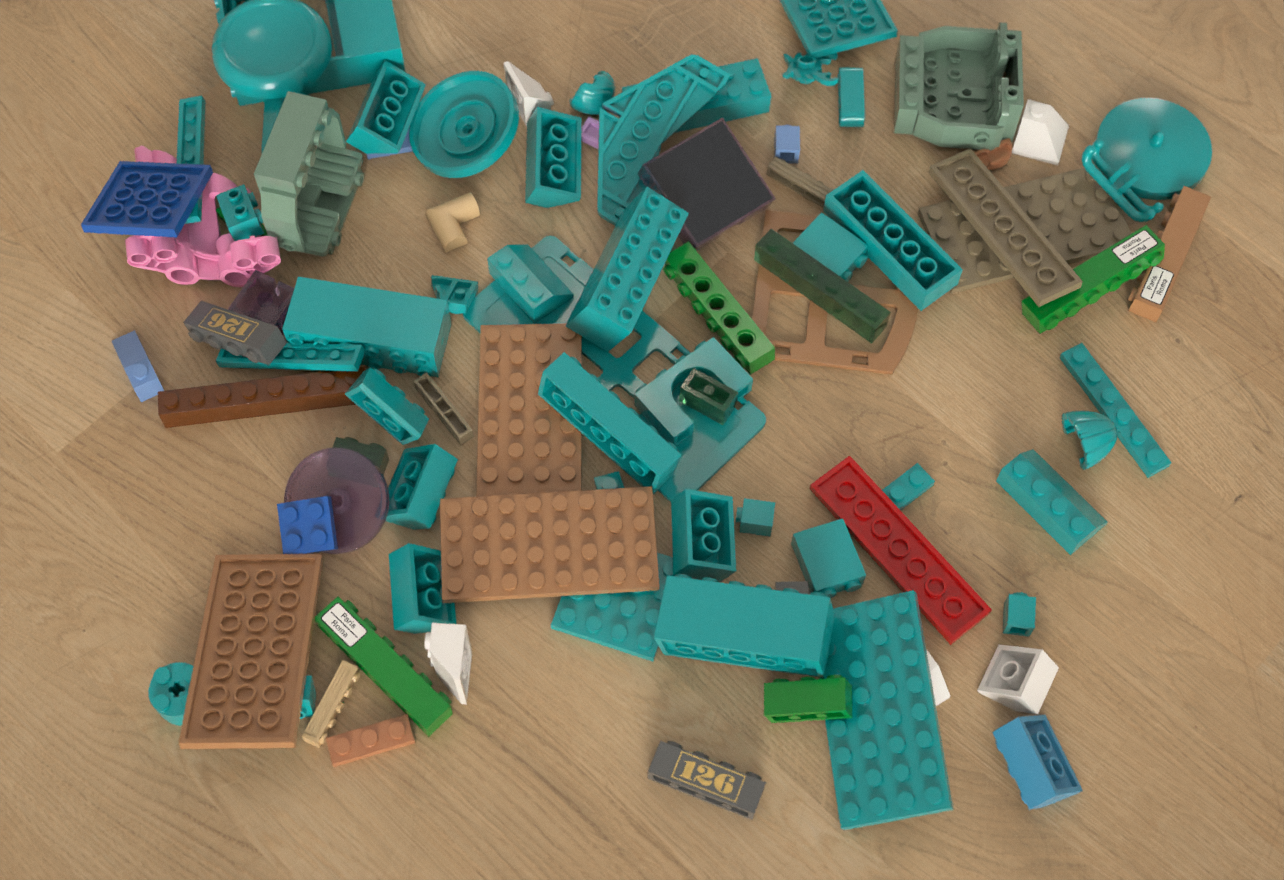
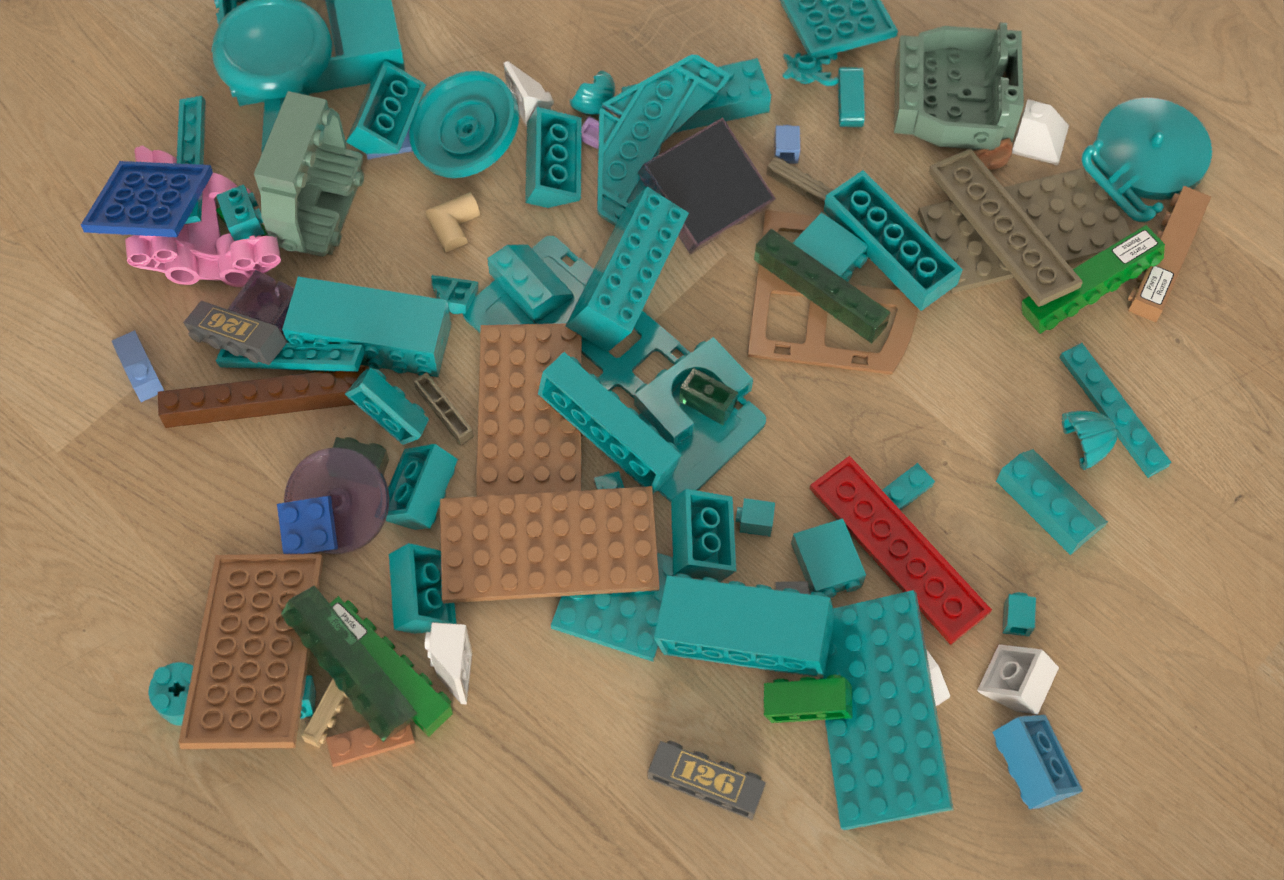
green brick [663,241,775,375] -> none
none -> clear green brick [281,585,417,742]

